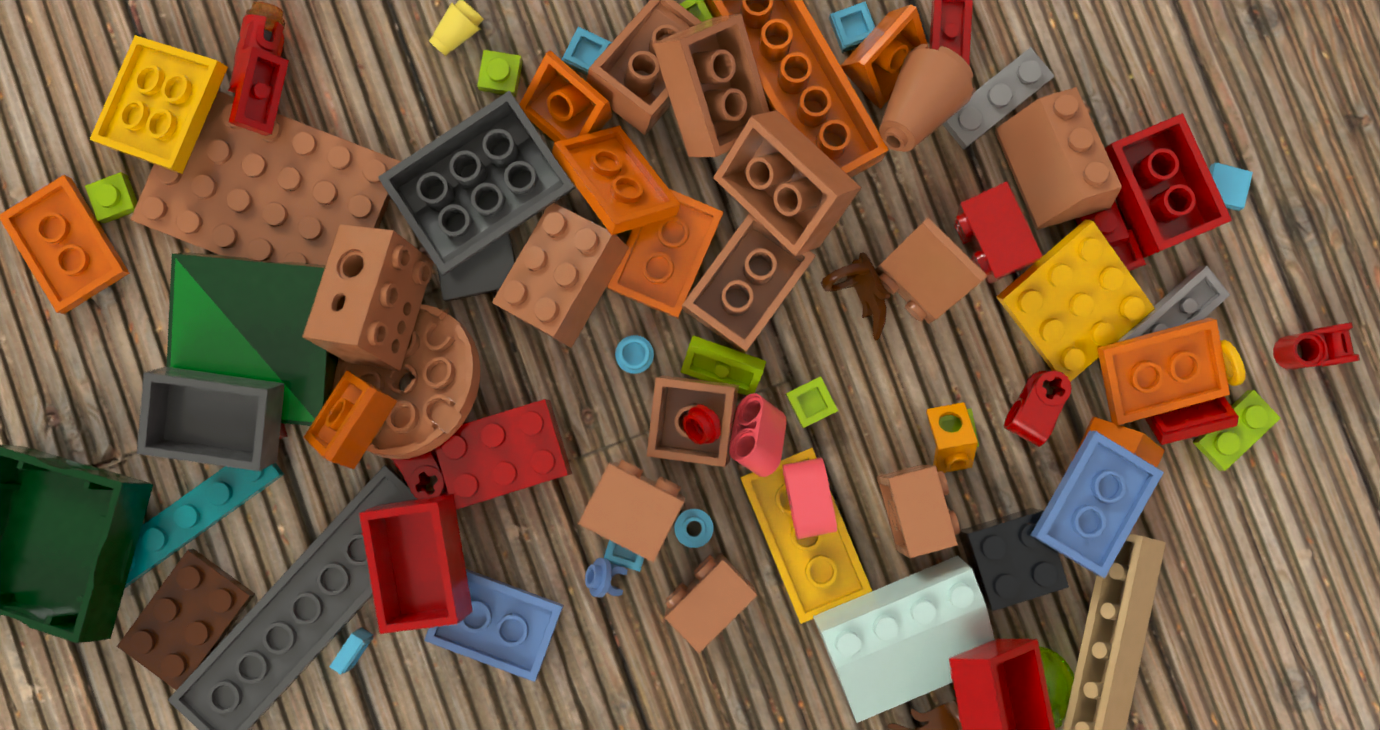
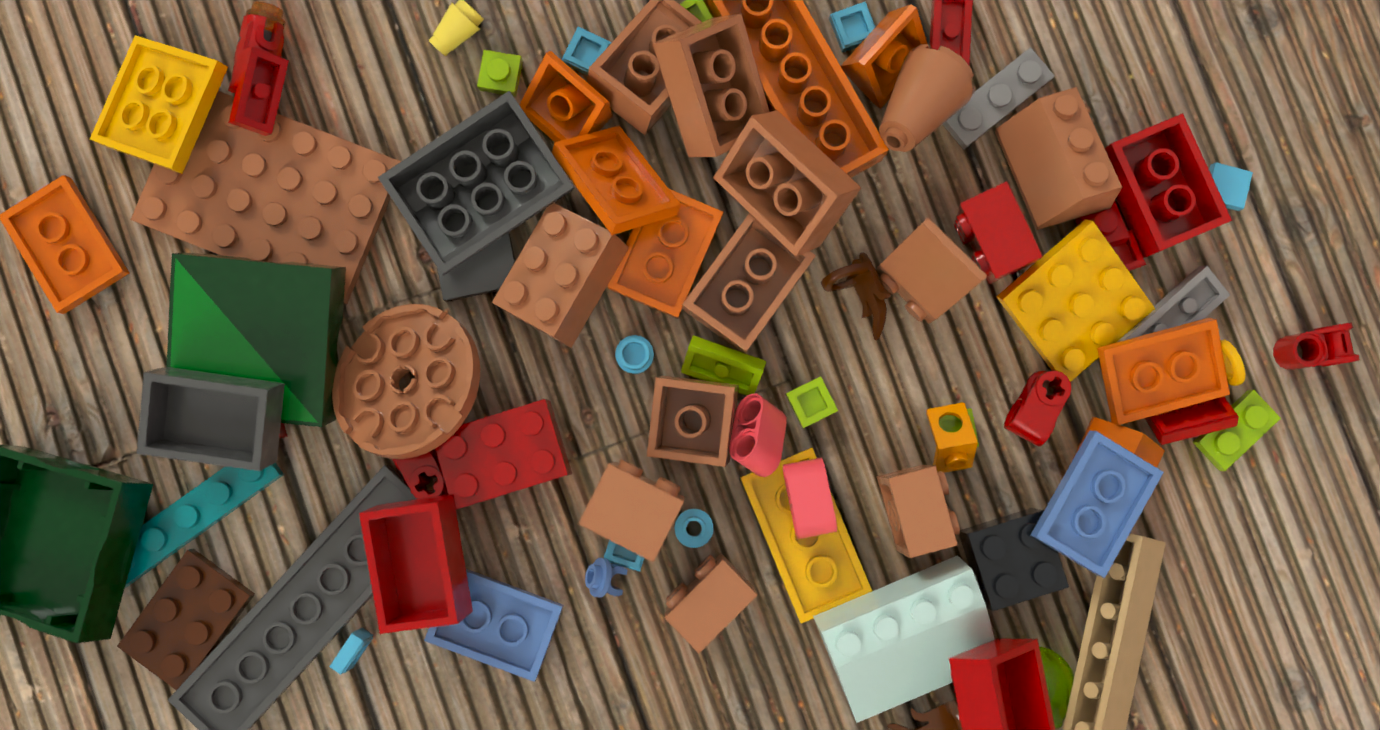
lime plate [85,172,138,224] -> none
nougat piece [303,224,434,371] -> none
orange slope [303,370,397,469] -> none
red plate [683,404,721,445] -> none

